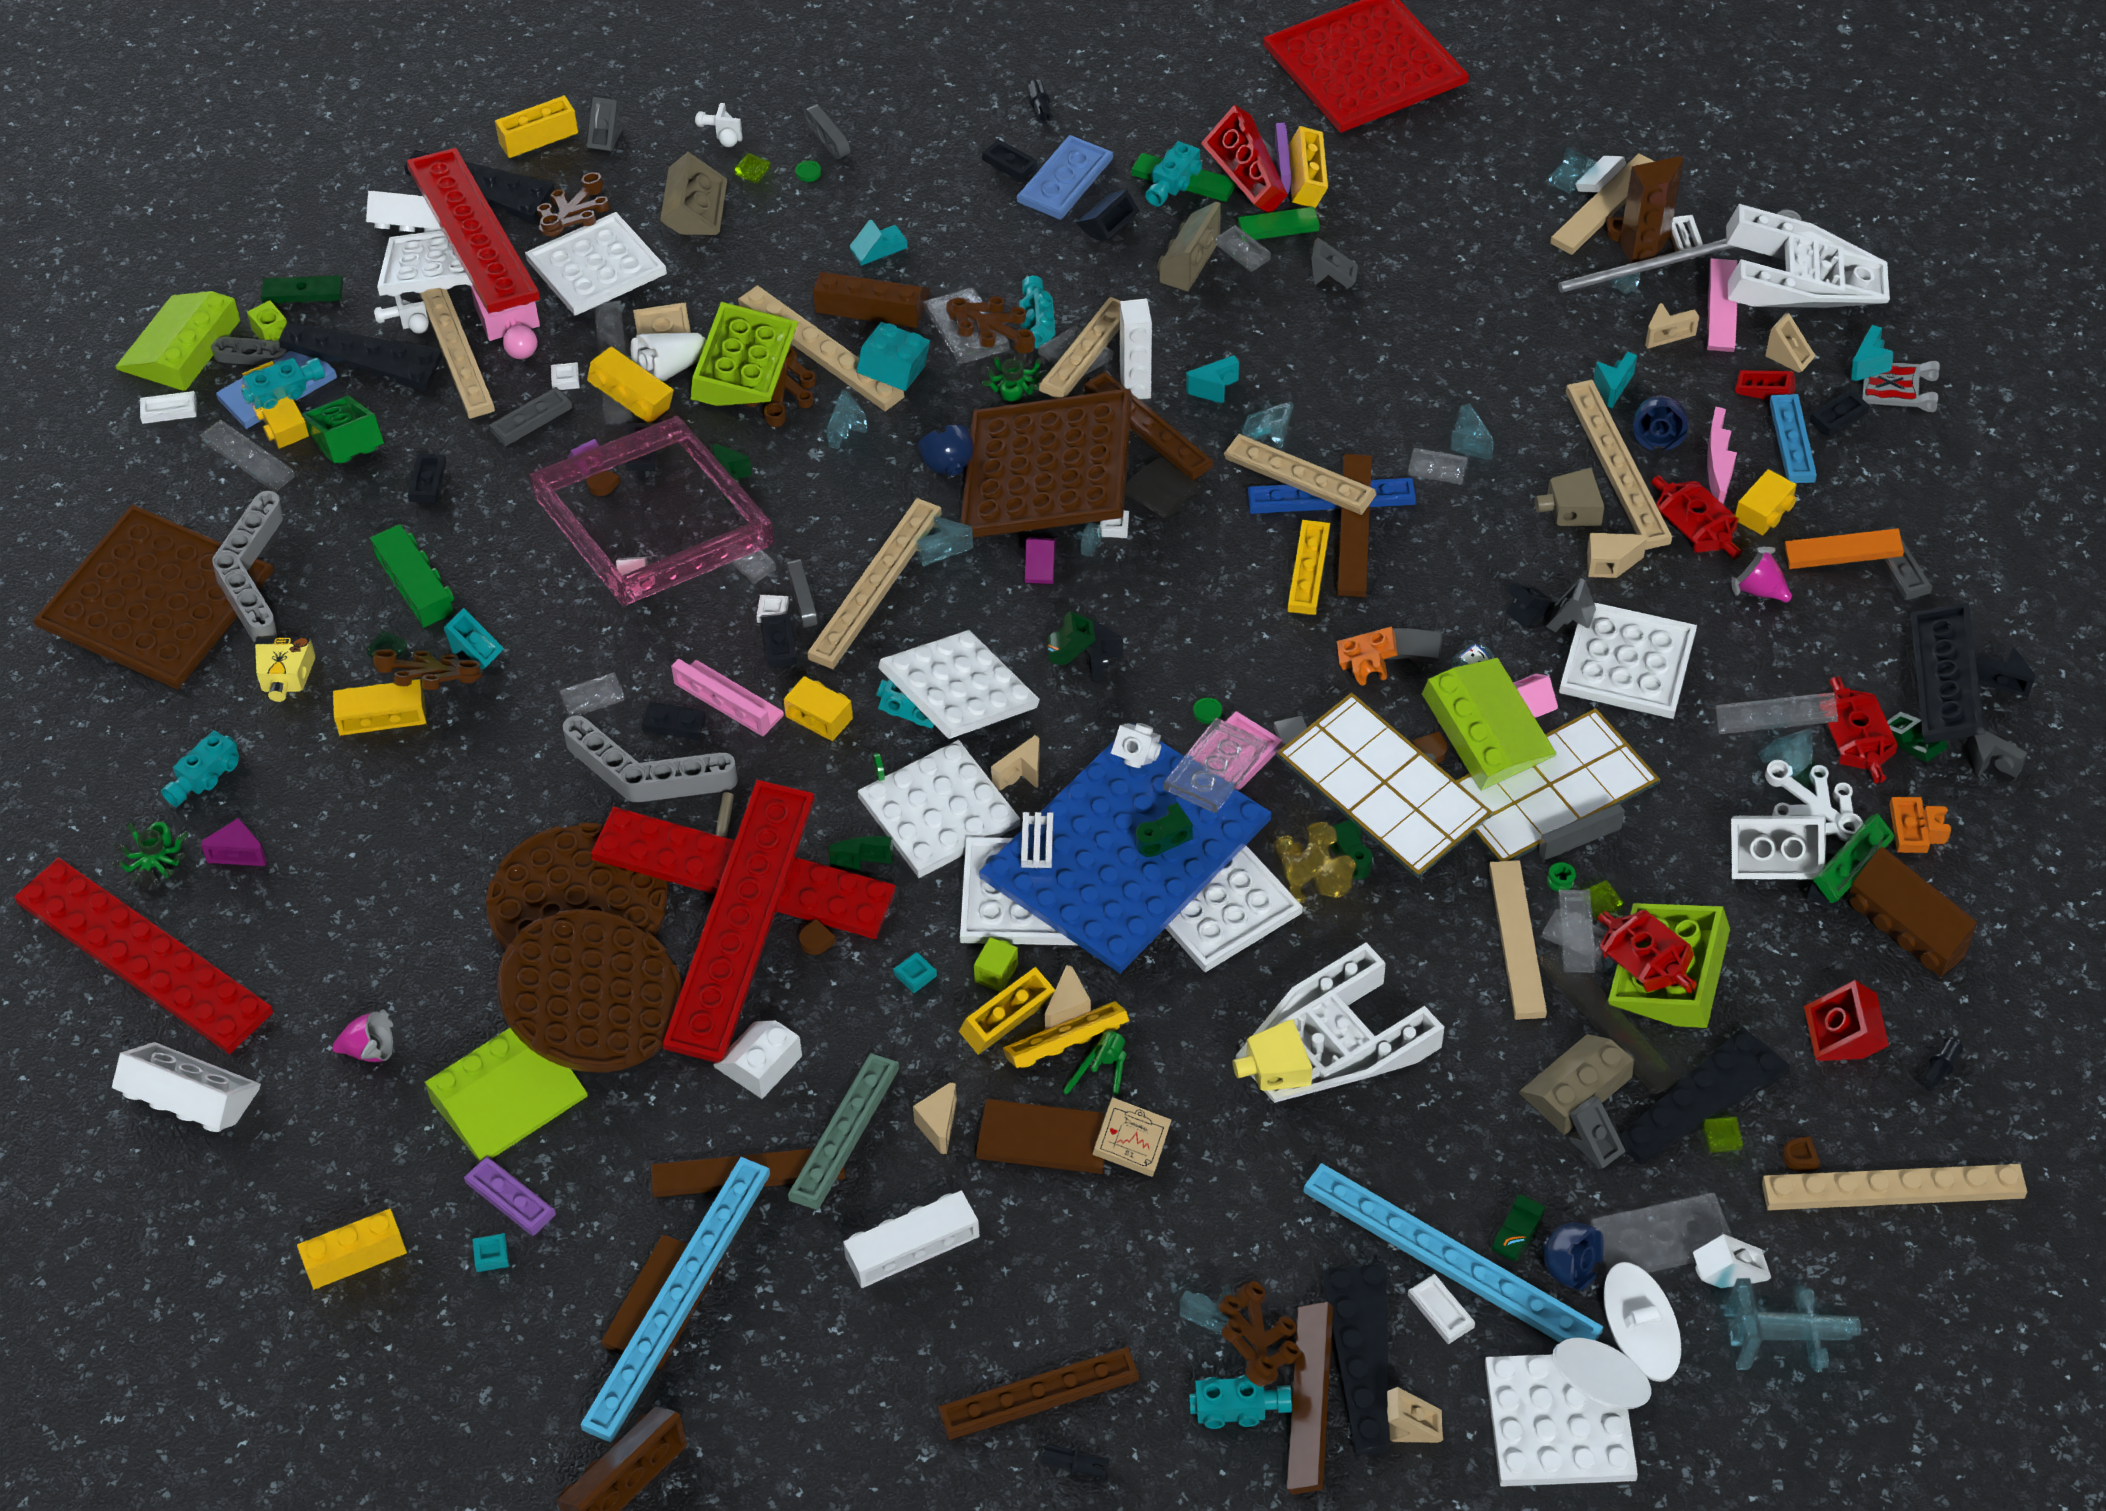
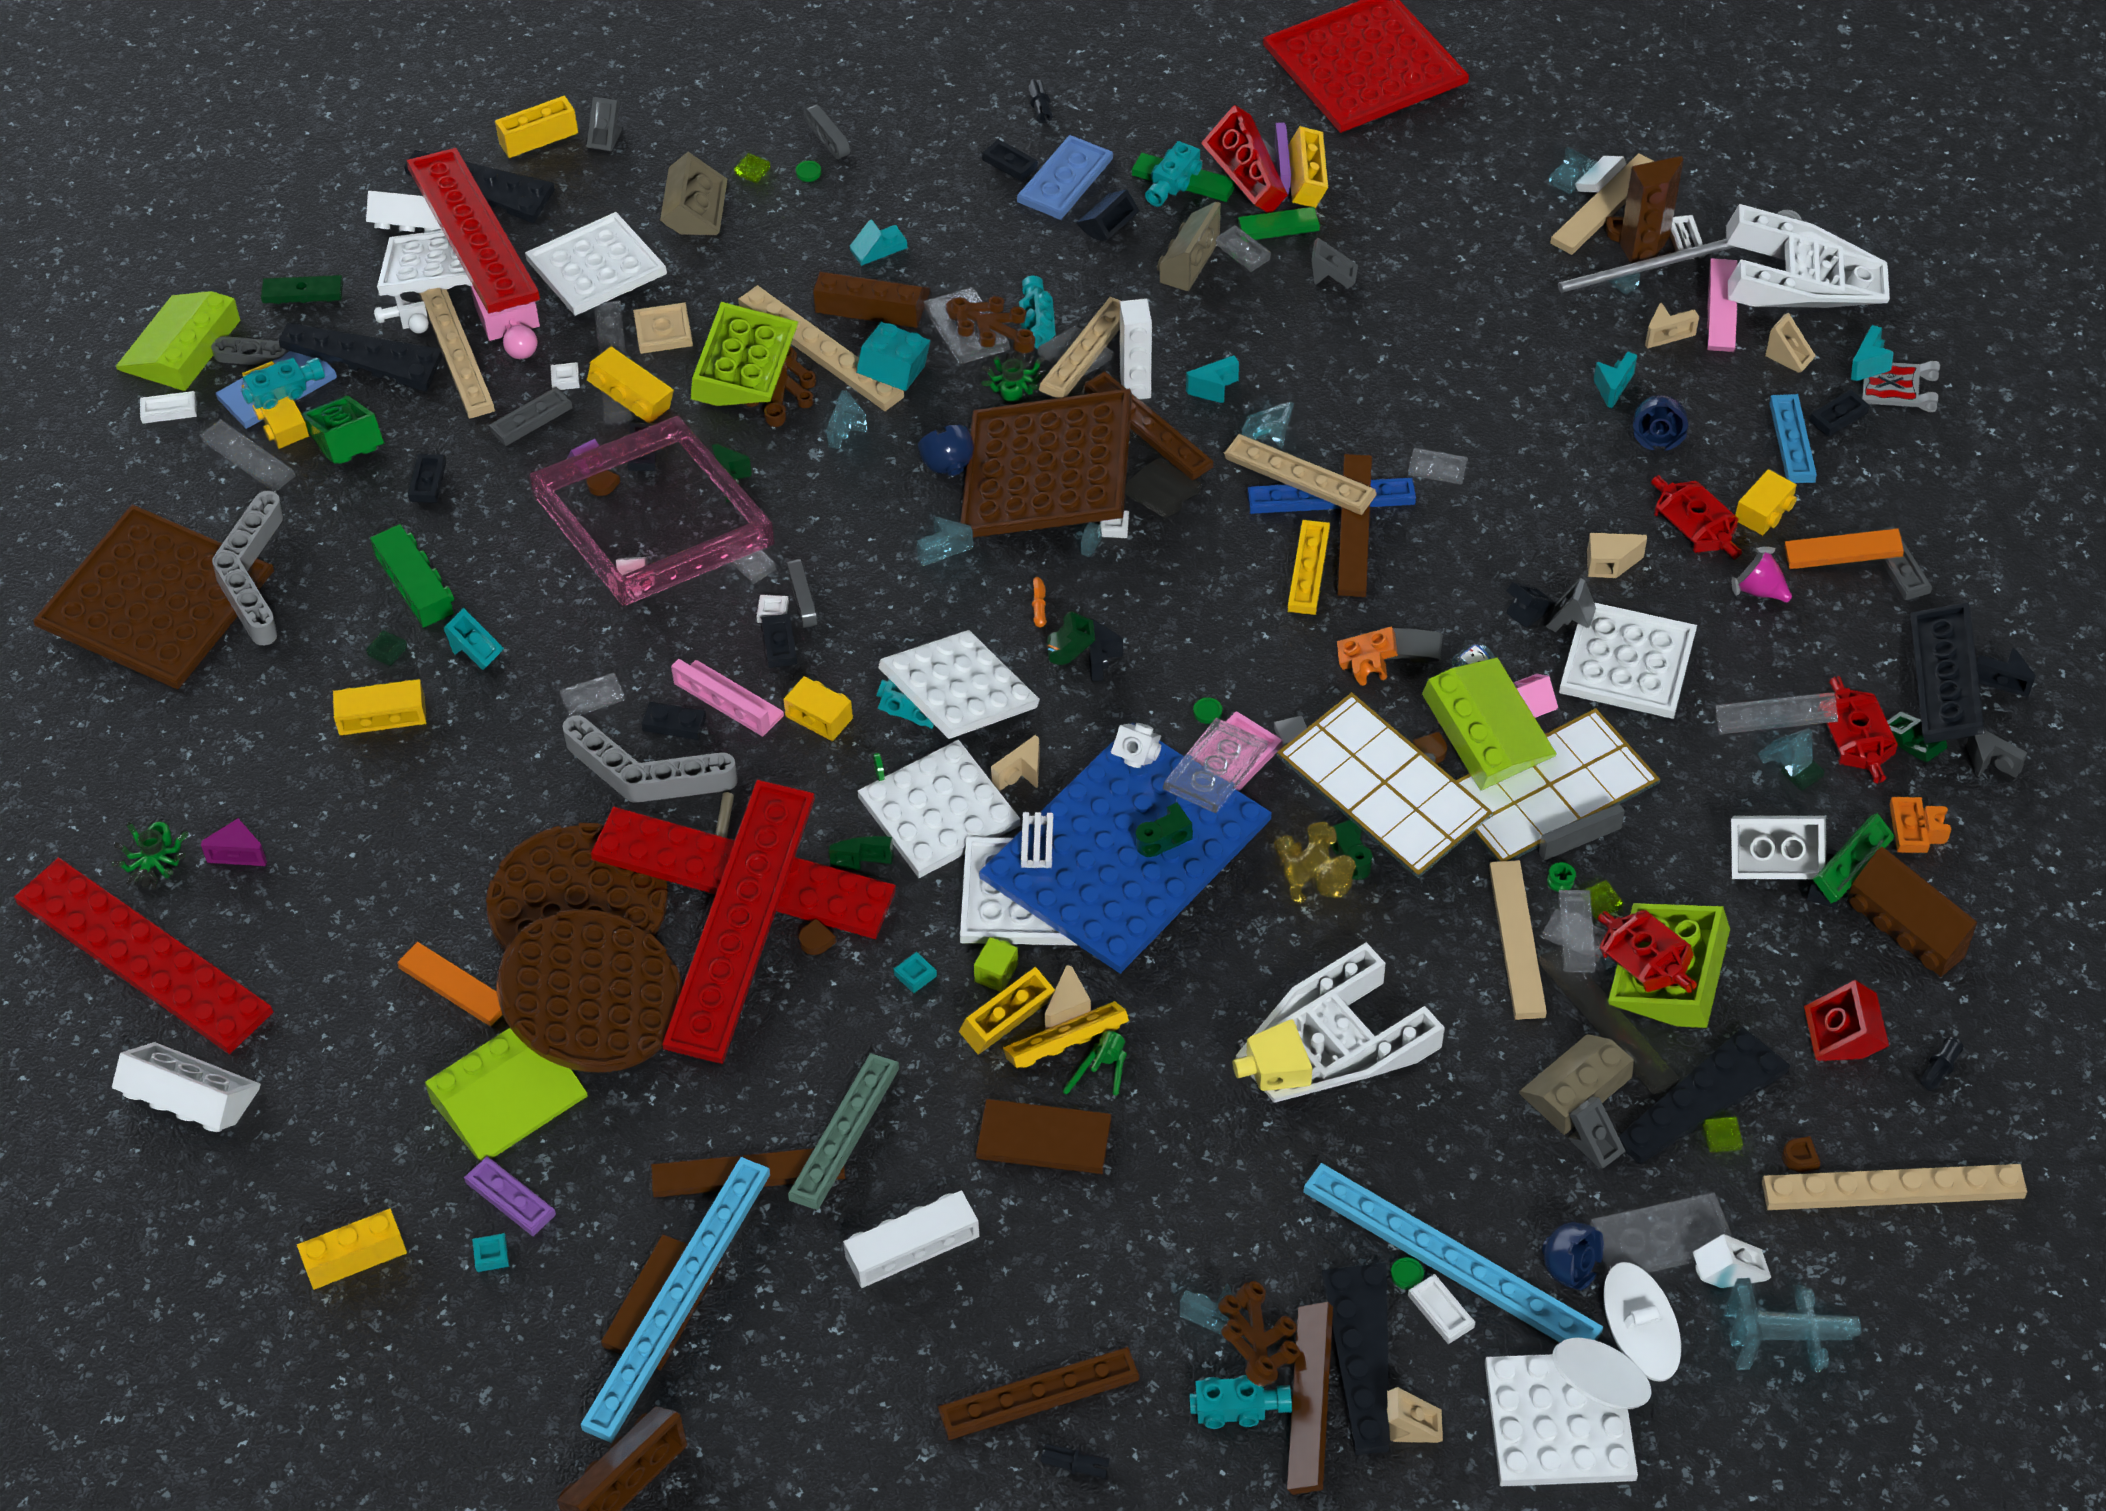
teal brick [161,730,240,807] -> none
lime brick [247,300,287,341] -> none
light yellow torso [255,638,315,702] -> none
hat [332,1009,393,1062] -> none
reddish brown plant [373,649,483,690] -> none
reddish brown plant [537,172,610,237] -> none
white cone [630,333,706,382] -> none
white piece [695,103,743,147] -> none
white slope [714,1020,802,1099] -> none
tan plate [808,498,942,669] -> none
tan slope [913,1083,957,1154] -> none
magenta slope [1025,537,1057,584] -> none
tan tile [1092,1097,1171,1177] -> none
white plate [1165,846,1303,972] -> none
clear light blue slope [1450,403,1494,460] -> none
dark green leg [1492,1194,1545,1262] -> none
dark tan torso [1535,468,1604,526] -> none
tan plate [1566,380,1672,550] -> none
bright pink slope [1707,407,1737,505] -> none
red slope [1735,370,1796,401] -> none
white plant [1765,760,1864,842] -> none
none -> orange tile [397,942,503,1027]
none -> orange piece [1032,577,1047,628]
none -> green piece [1391,1257,1424,1290]

